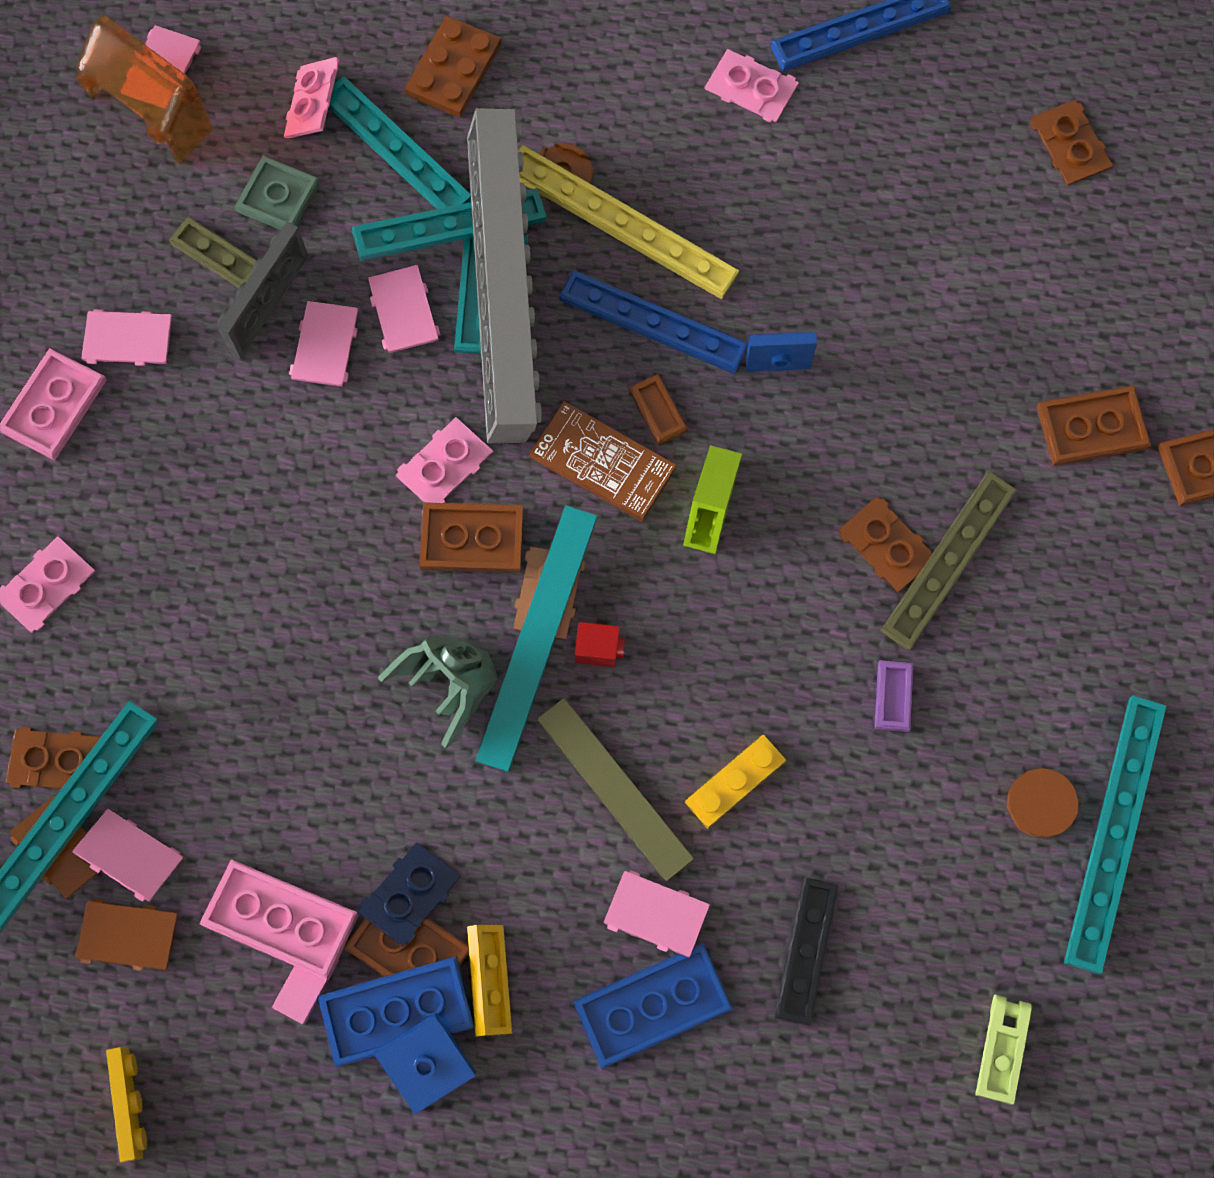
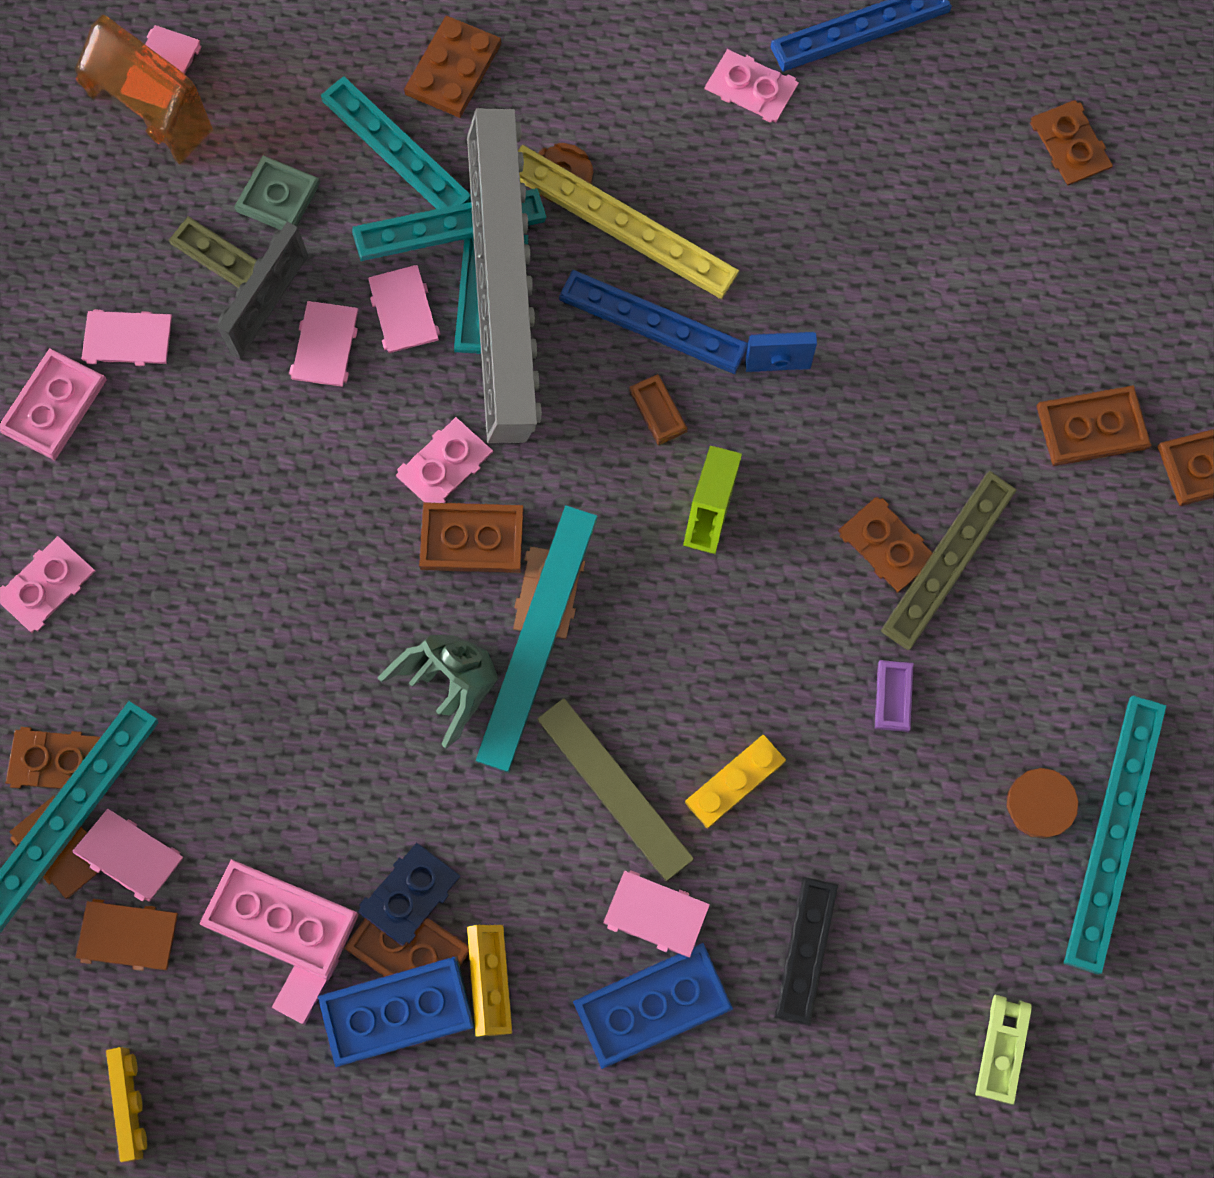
bright pink piece [284,57,340,139] -> none
blue plate [375,1012,477,1114] -> none
dark orange tile [529,401,676,522] -> none
red brick [575,622,625,668] -> none

